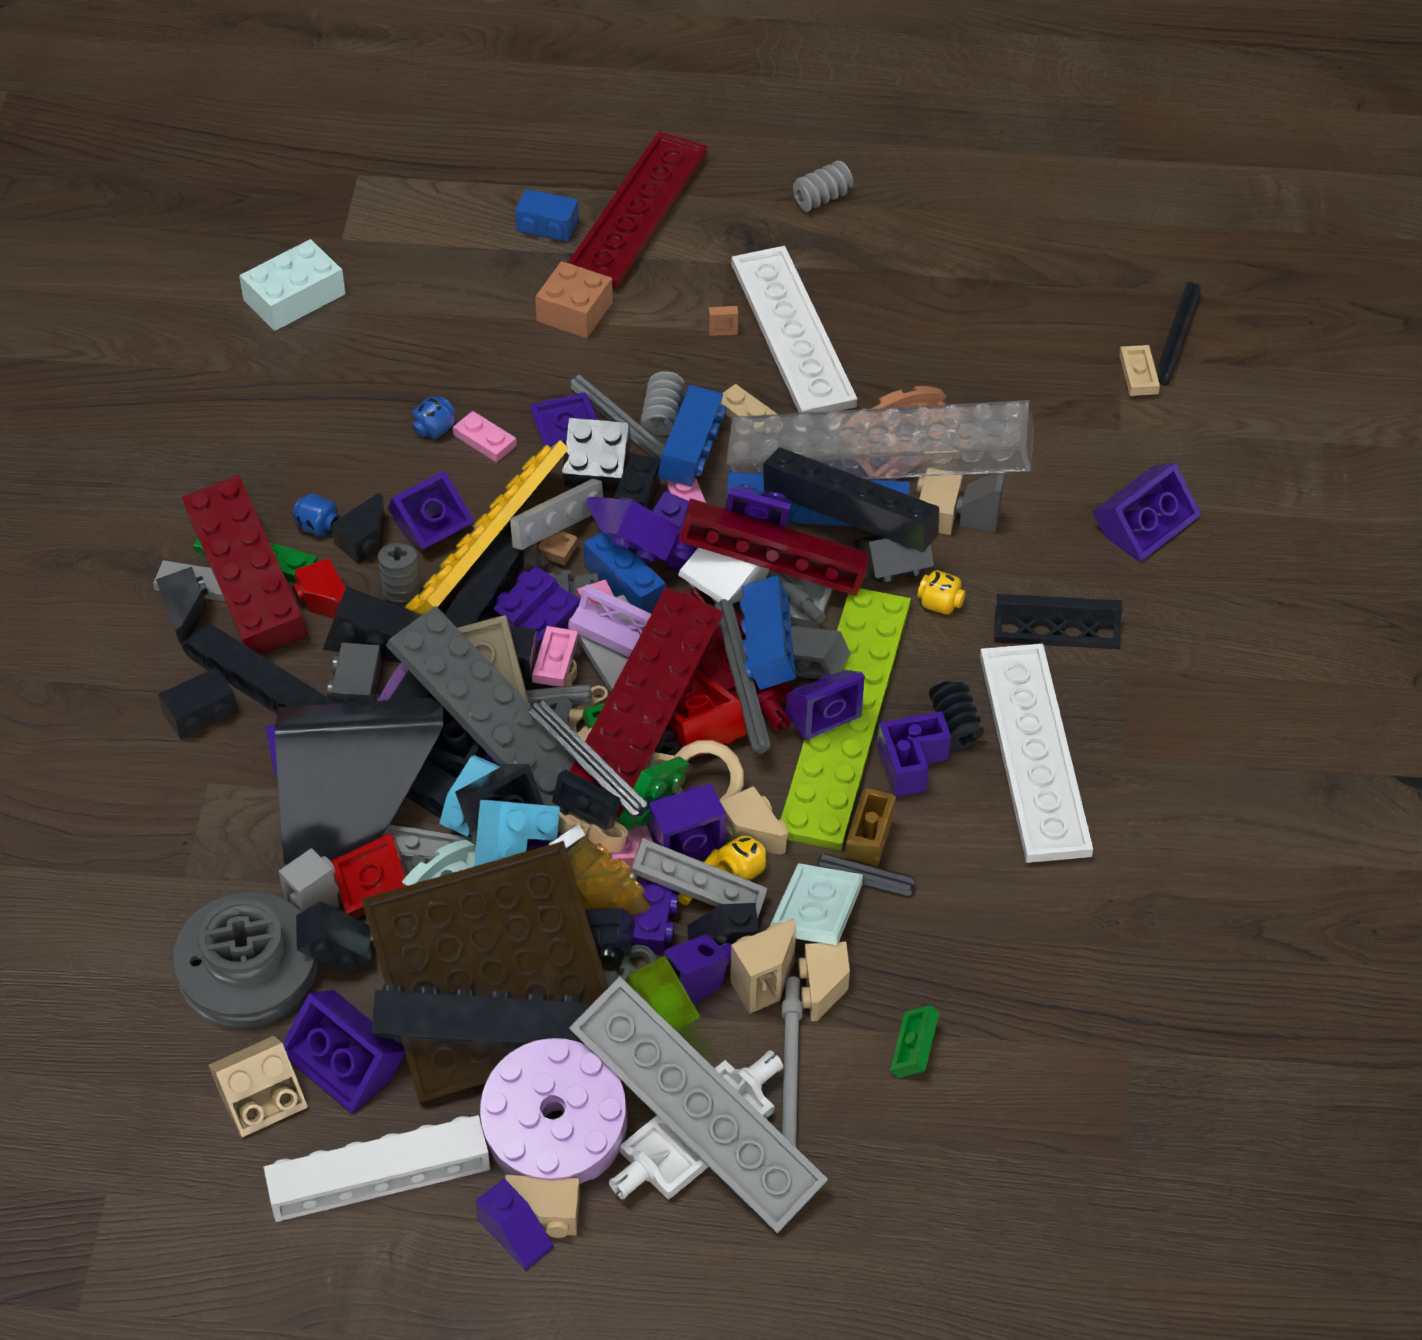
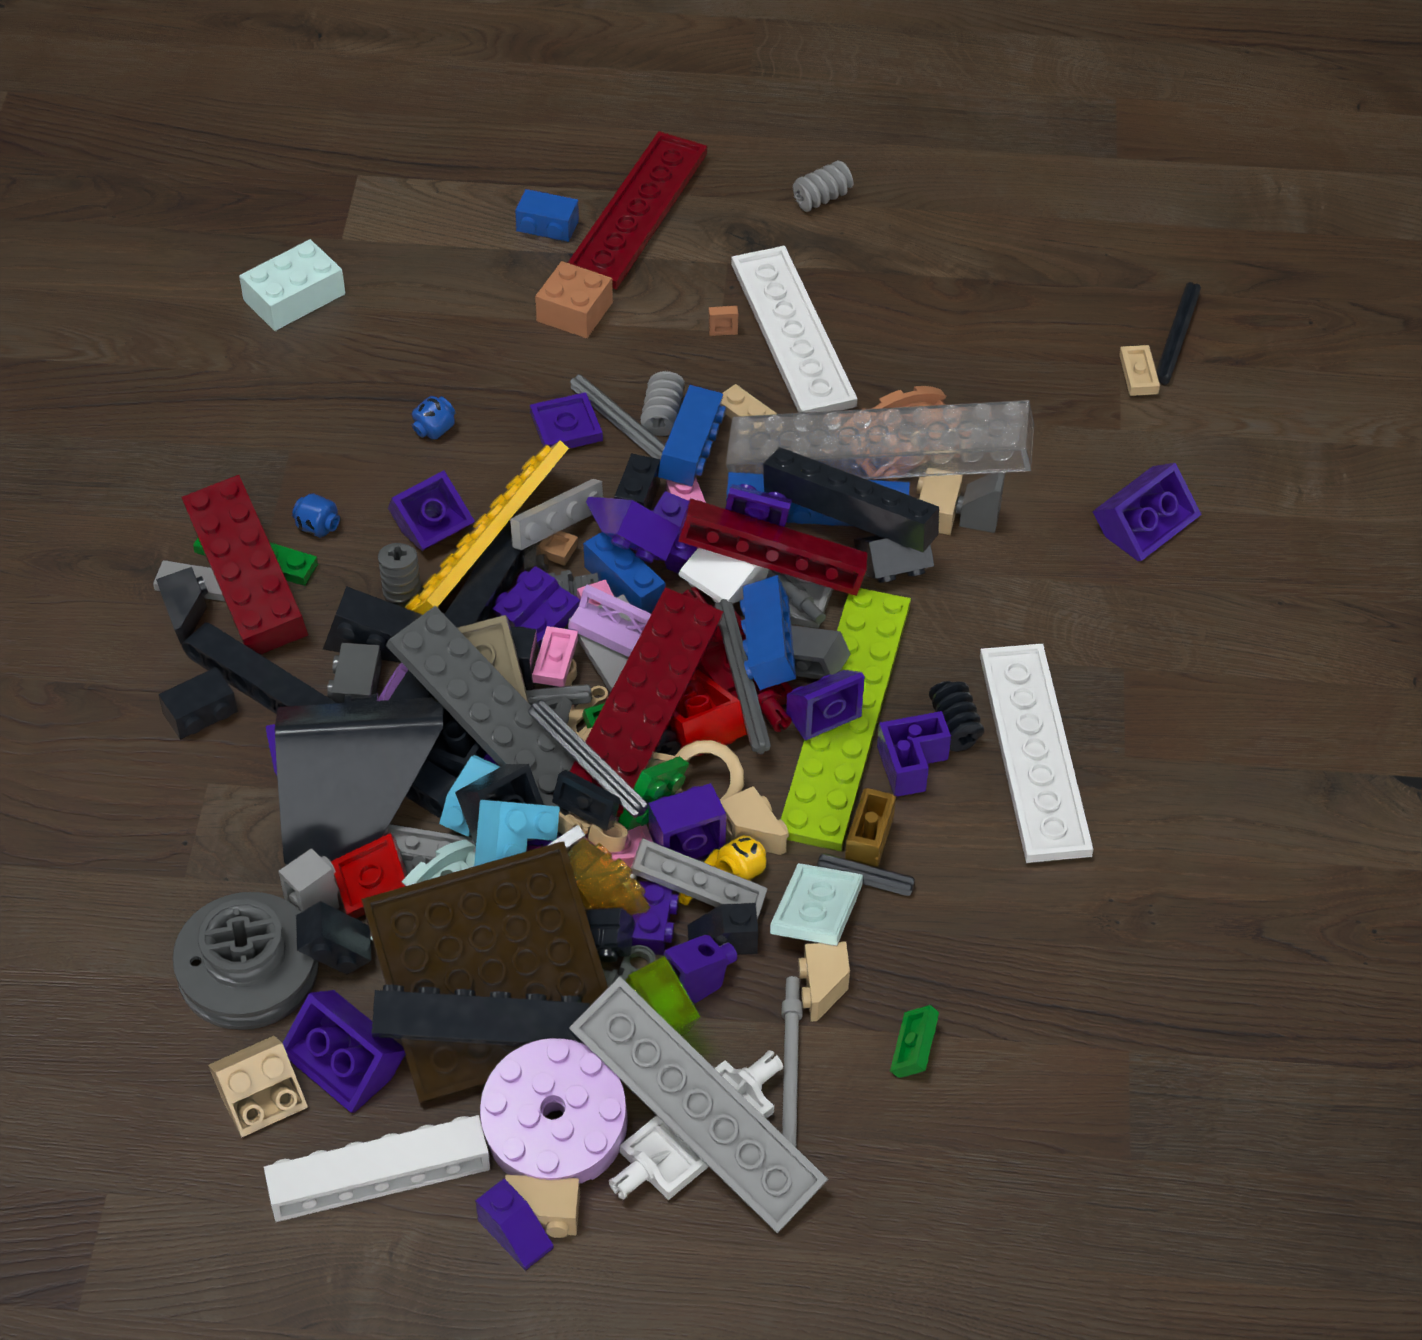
red slope [292,558,346,618] -> none
black slope [332,493,385,564] -> none
bright pink plate [453,411,517,462] -> none
brick [562,418,631,491] -> none
tan slope [730,919,797,1014] -> none
yellow head [917,570,966,615] -> none
black fence [994,594,1123,649] -> none

